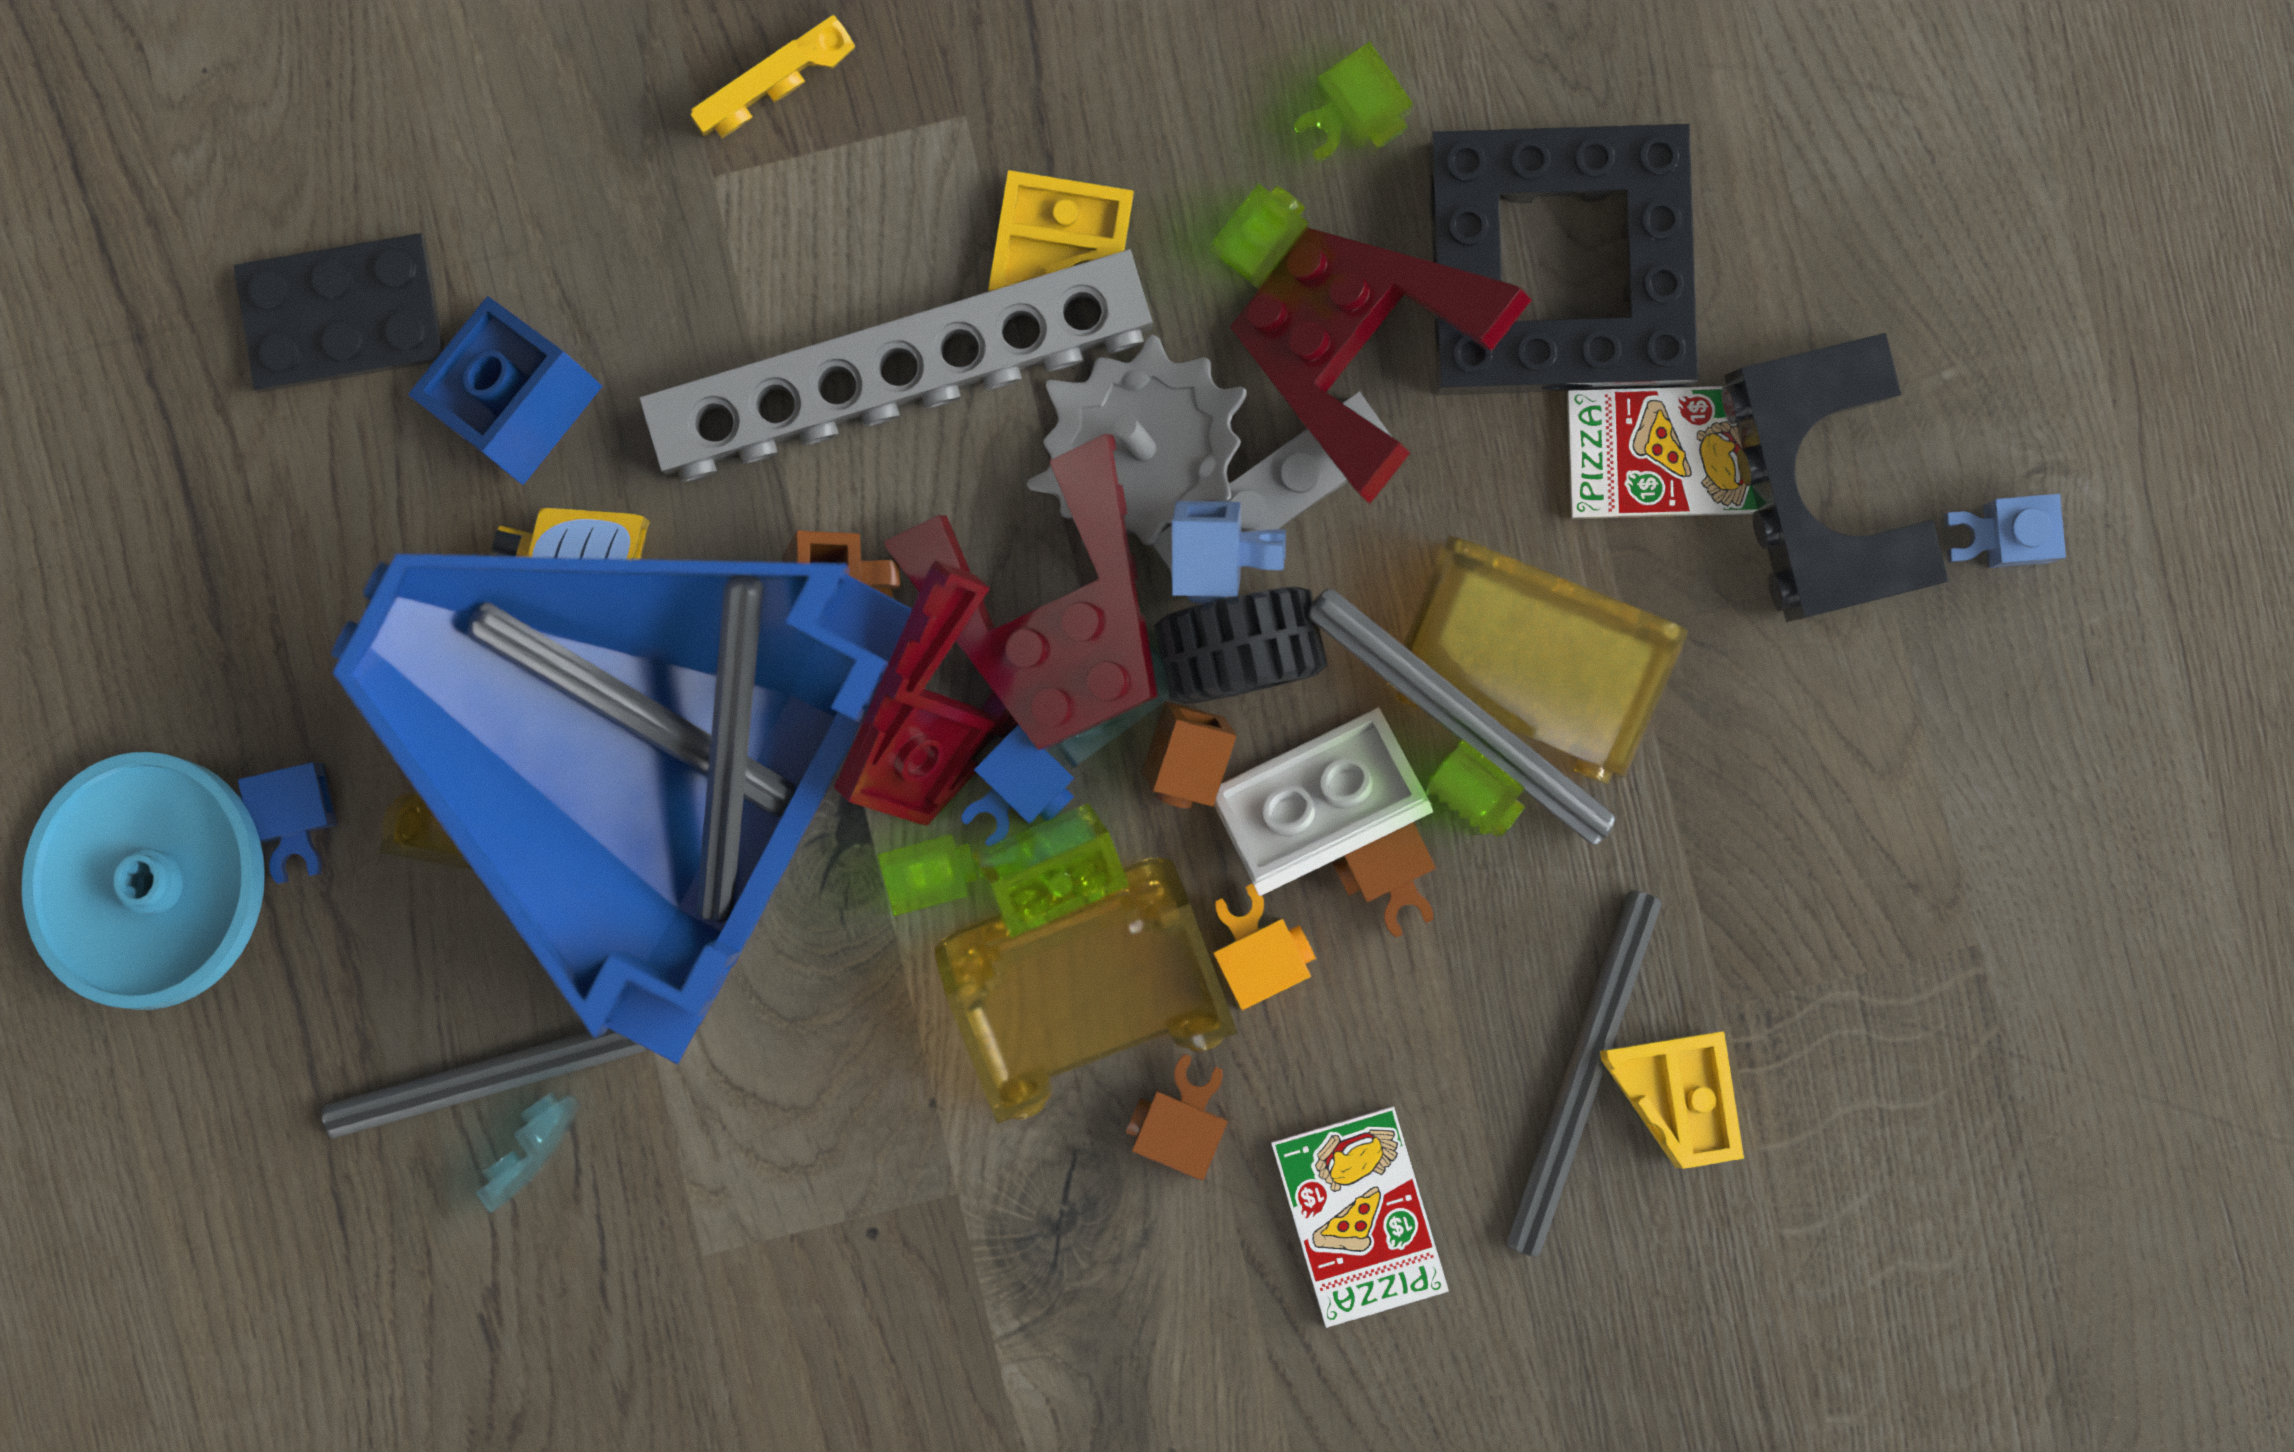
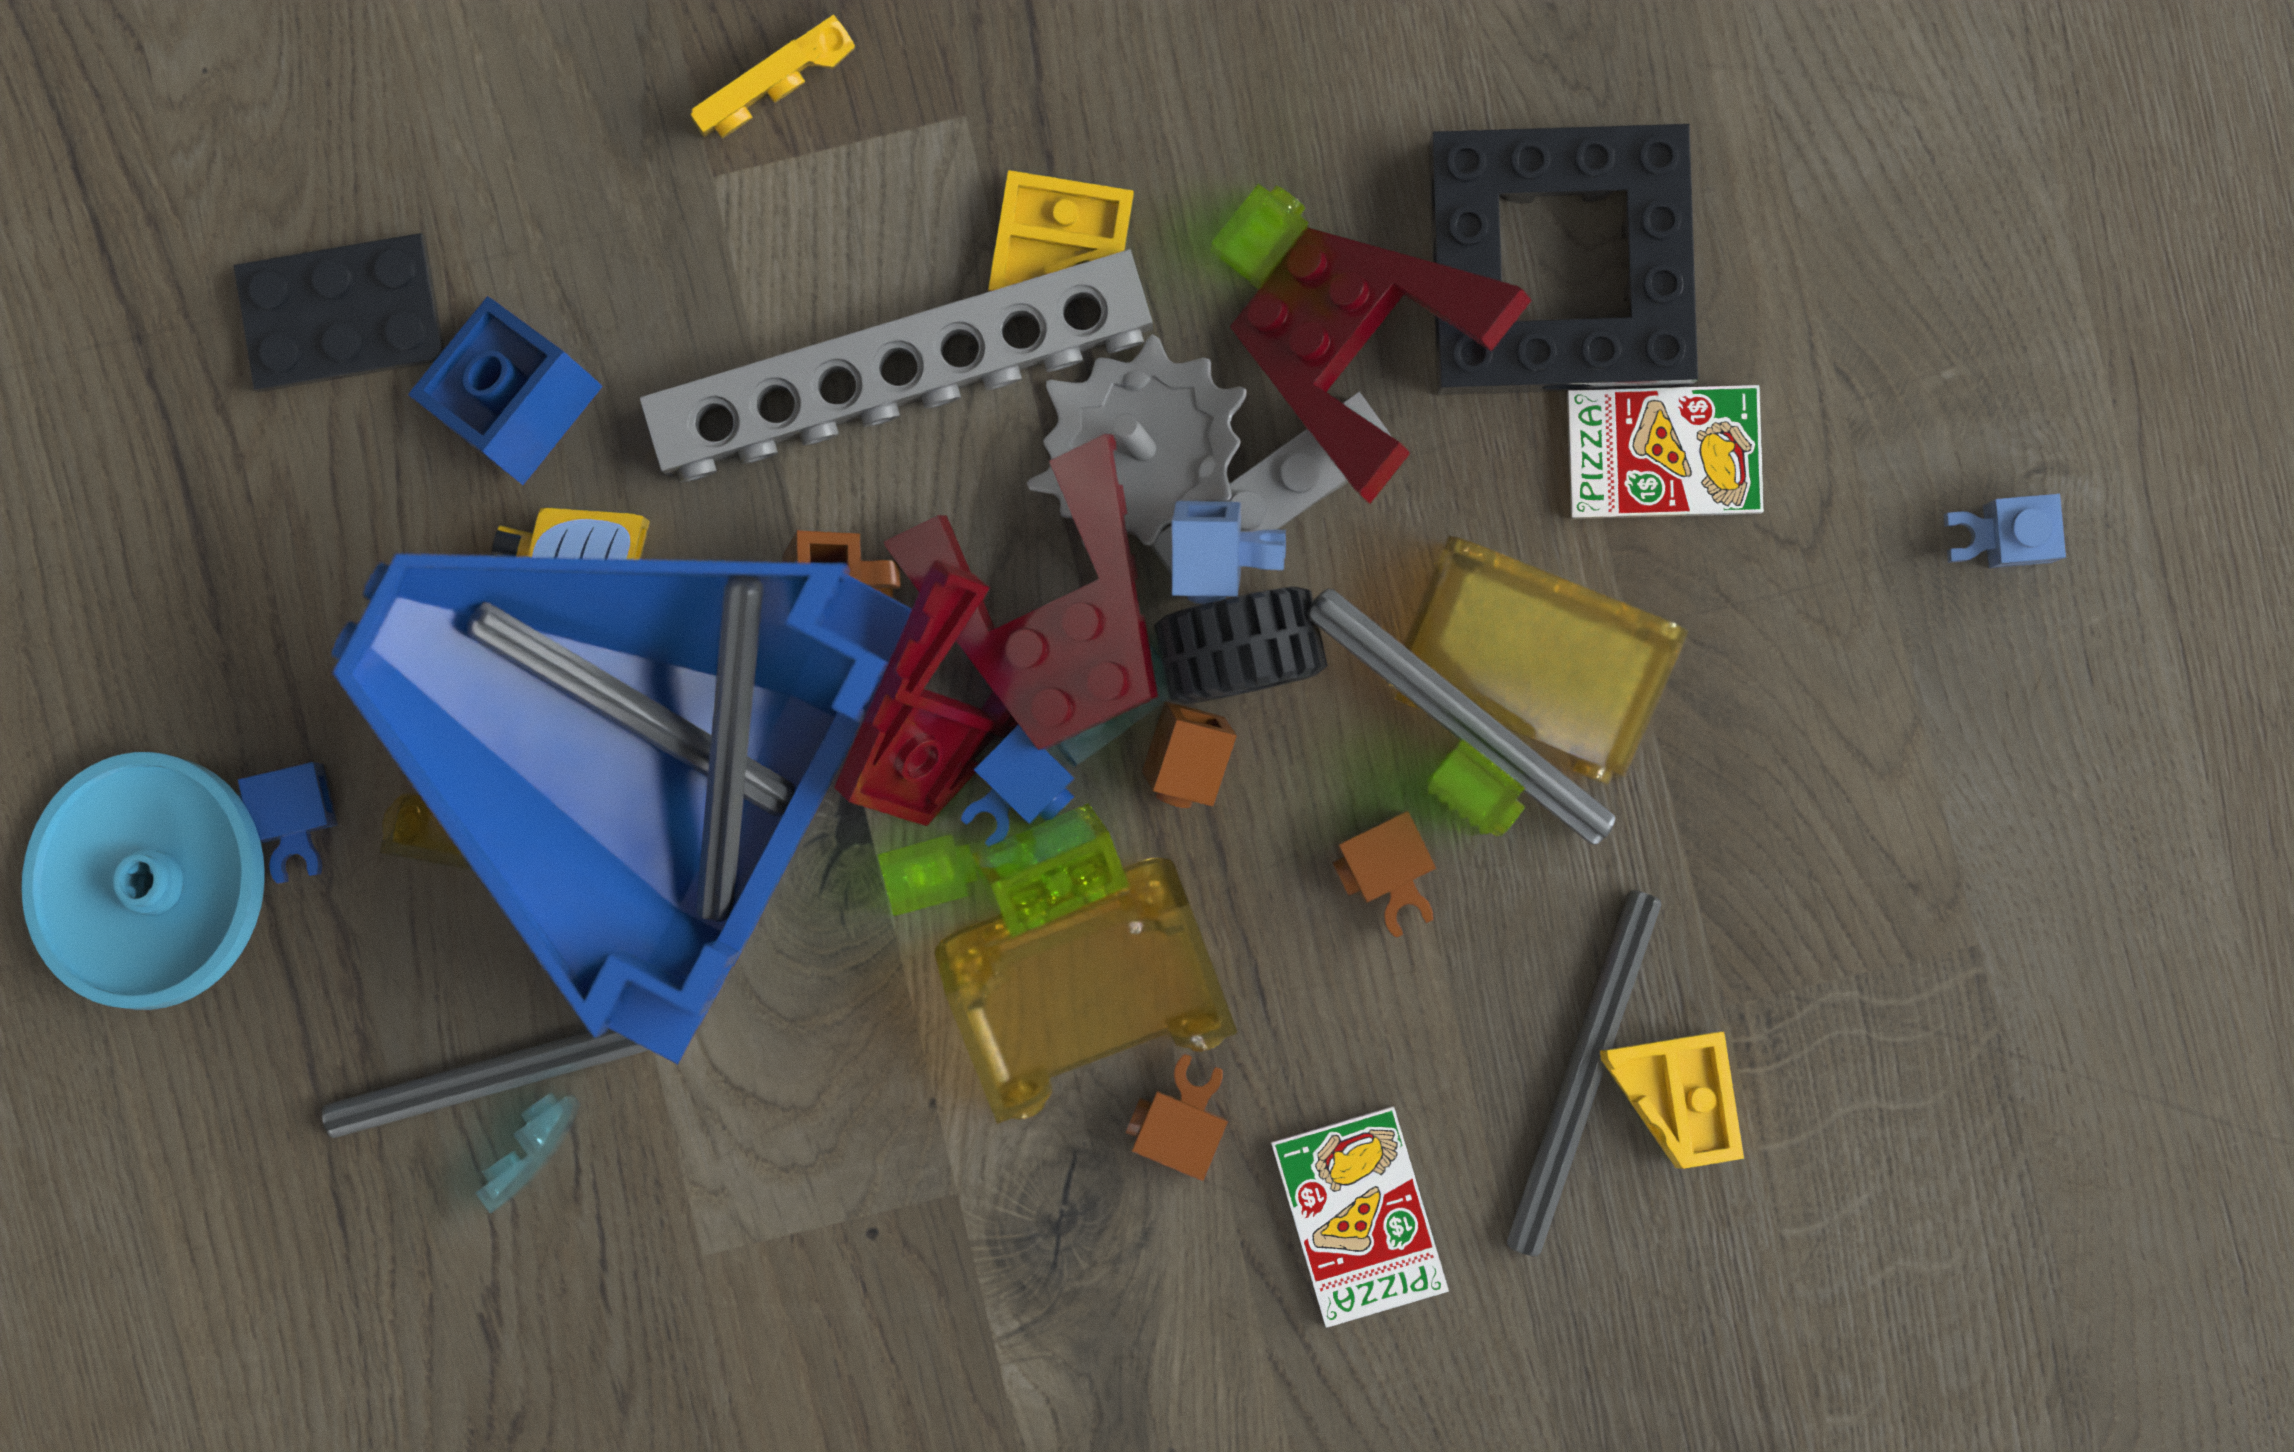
light orange brick [1213,883,1316,1010] -> none
white tile [1214,707,1433,896] -> none
clear neon green brick [1293,41,1413,162] -> none
black arch [1721,333,1949,622] -> none

